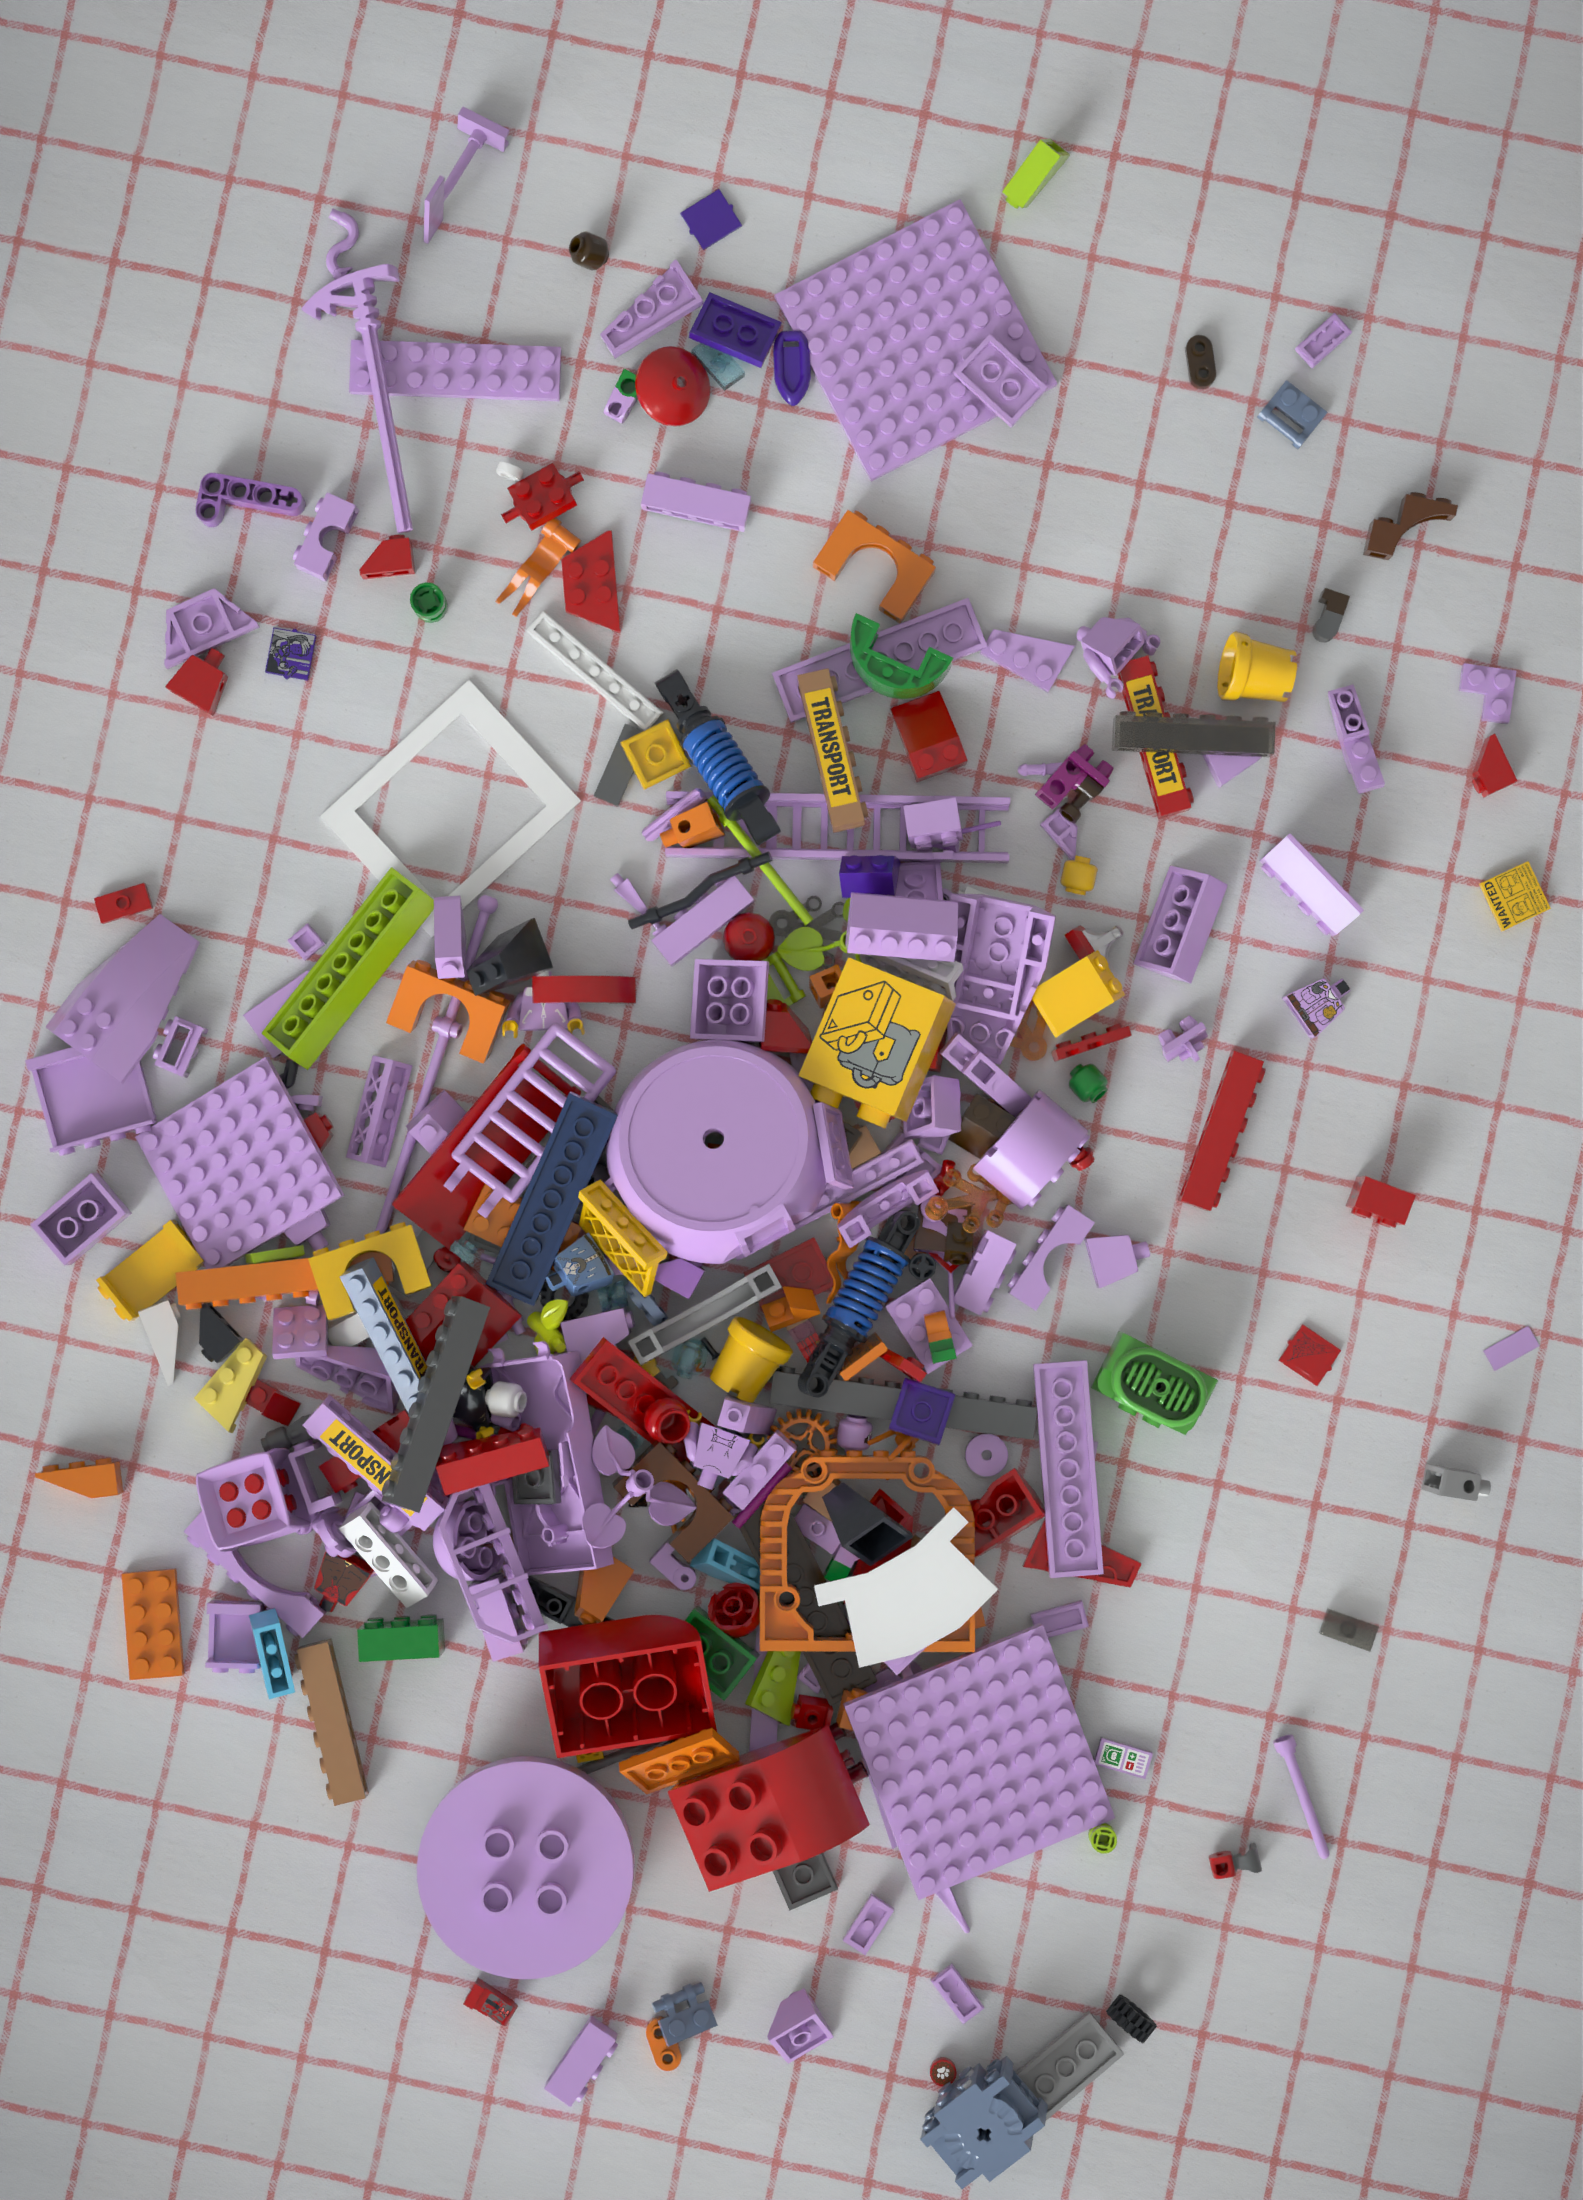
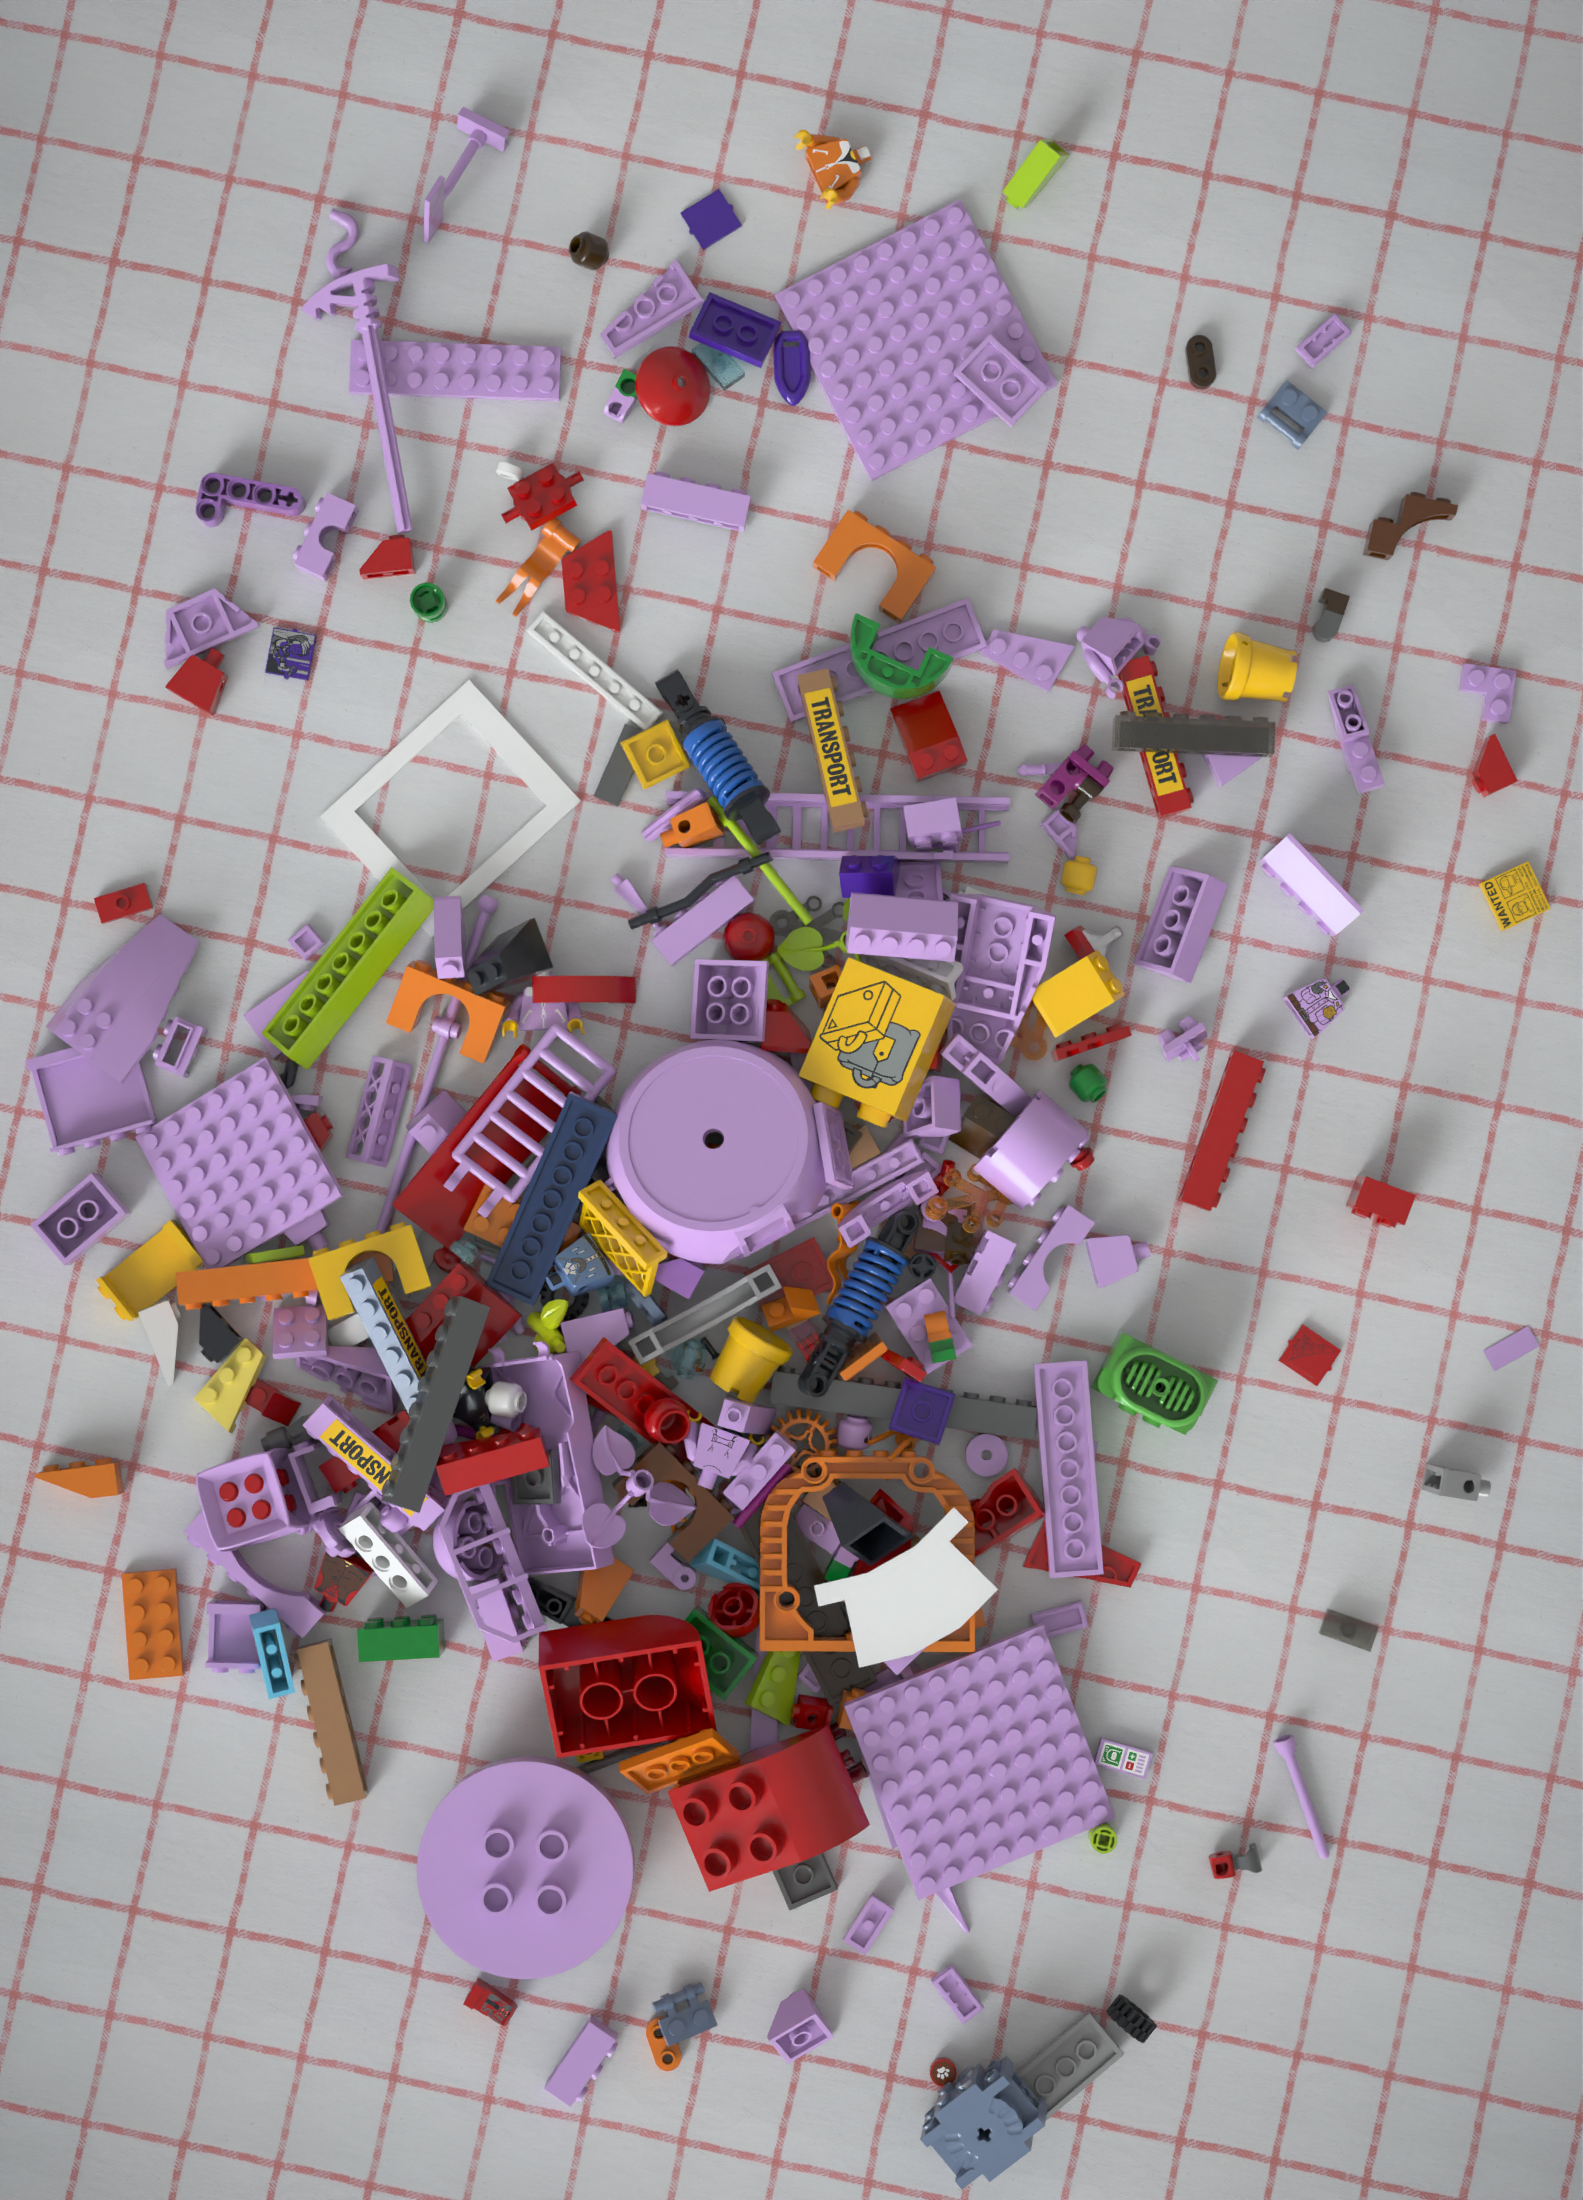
none -> orange torso [793,129,871,209]

